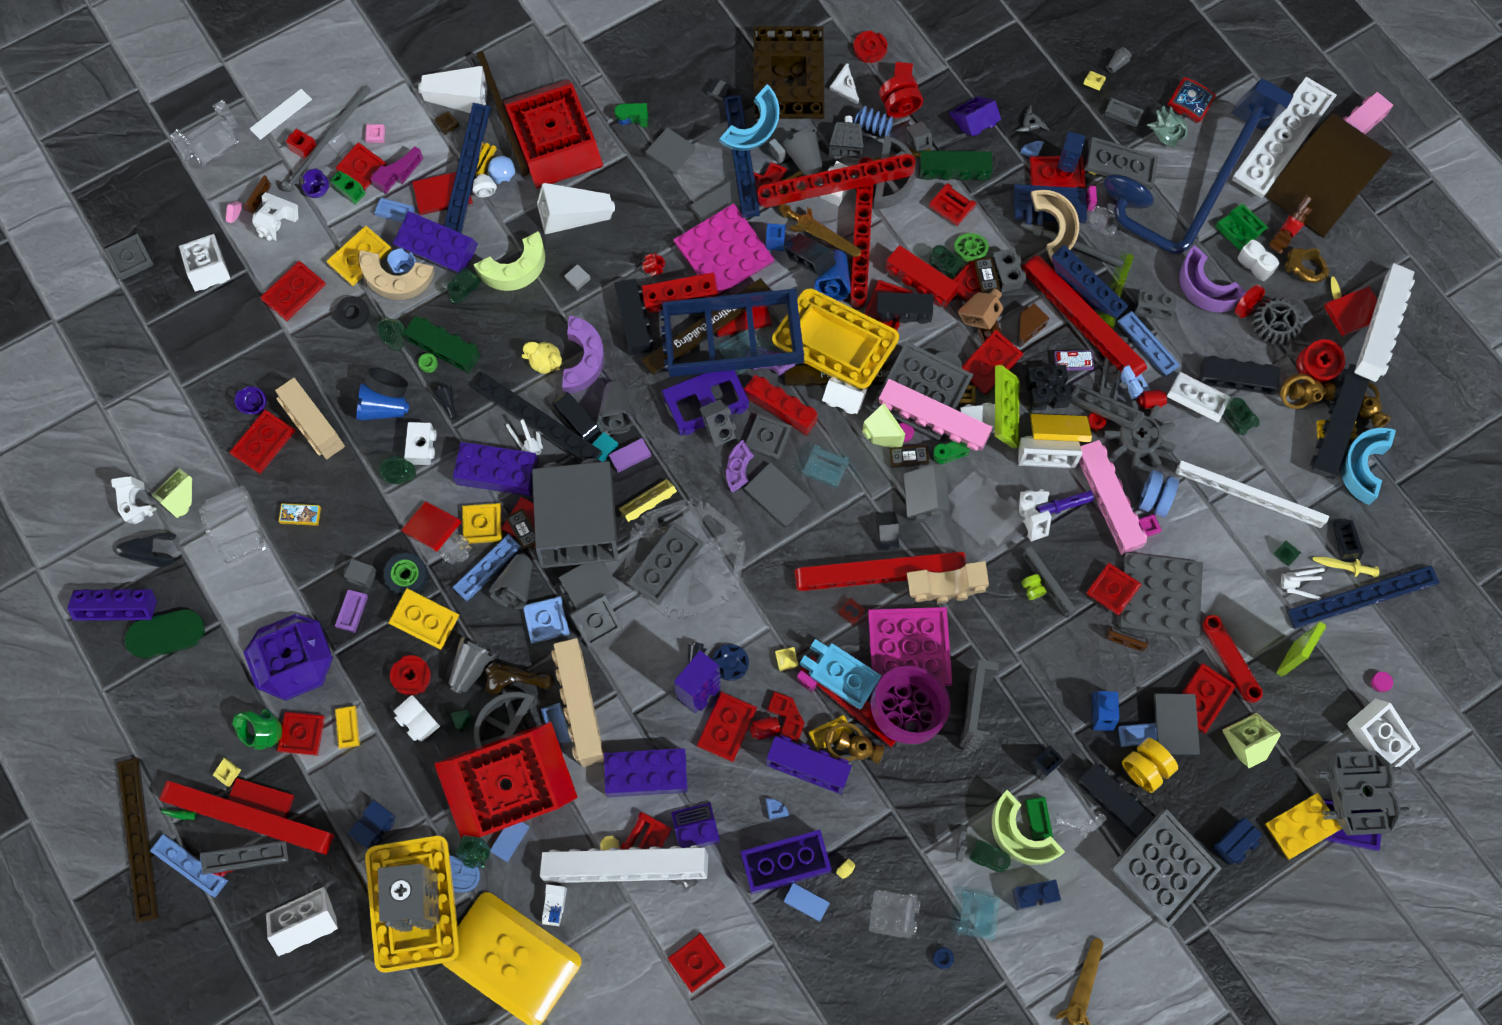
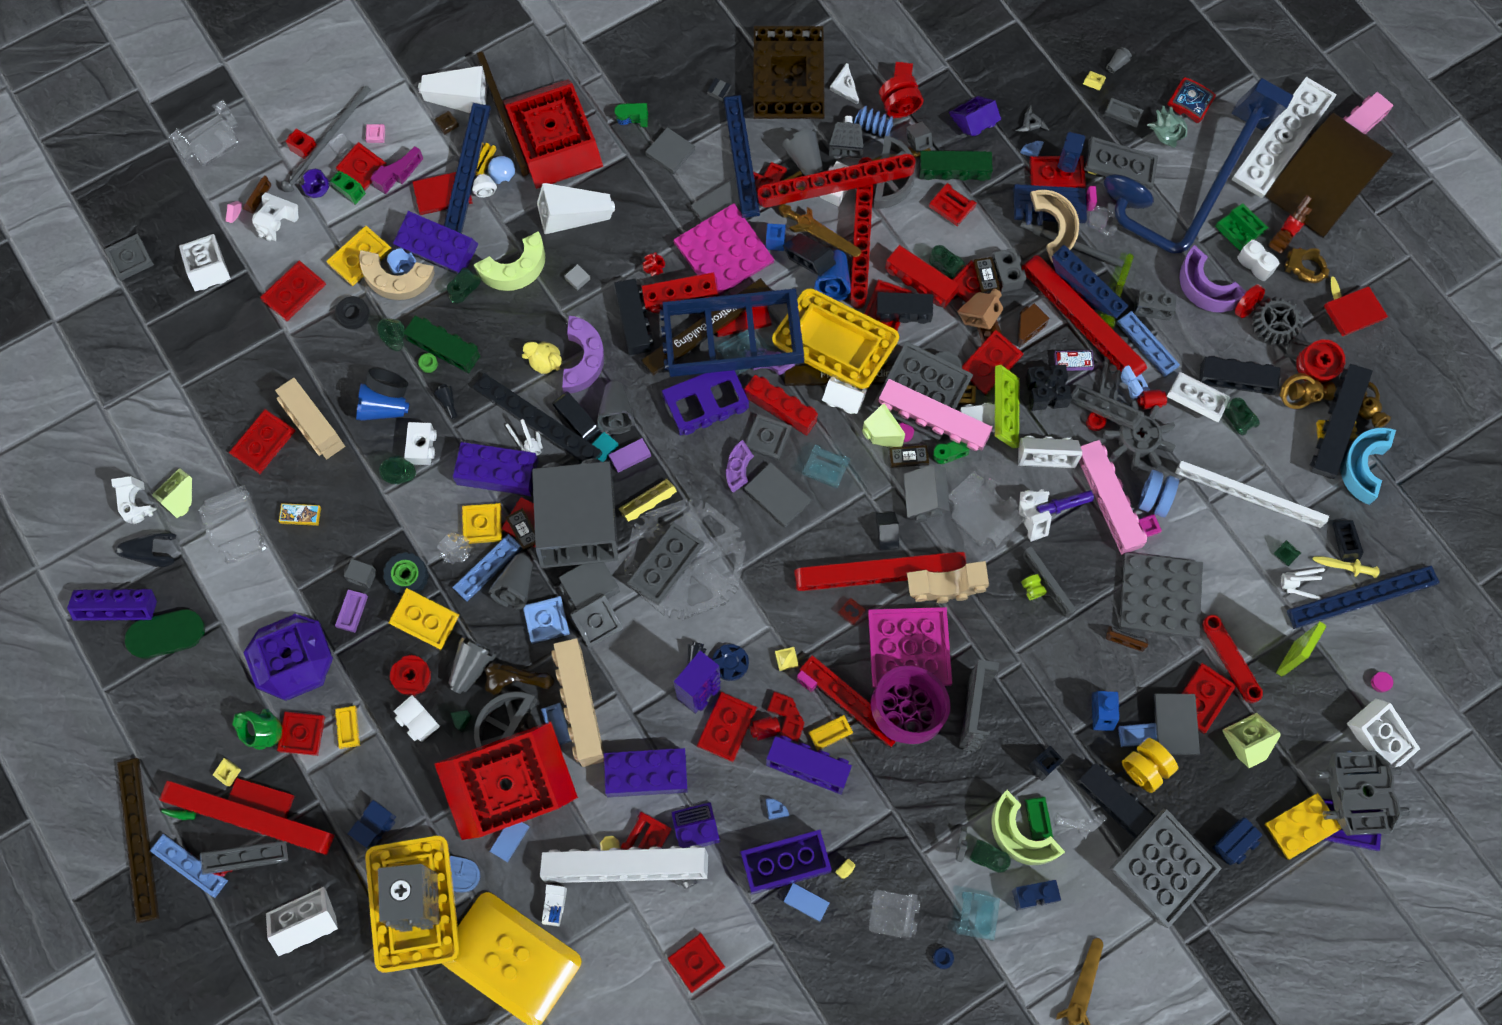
dark purple hair [234,386,267,415] -> none
white sticker [250,89,312,140] -> none
medium blue tile [374,197,415,223] -> none
red tile [401,501,461,552] -> none
clear green brick [456,836,491,869] -> none
dark grey brick [699,399,736,447] -> none
medium azure brick [719,84,779,151] -> none
light grey tile [769,138,785,164] -> none
medium azure tile [799,639,882,710] -> none
pearl gold piece [824,723,885,764] -> none
red tile [853,30,888,63] -> none
bright green wheel [954,233,989,262] -> none
yellow tile [1030,414,1092,442] -> none
red tile [1086,563,1142,616] -> none
white brick [1354,263,1415,382] -> none

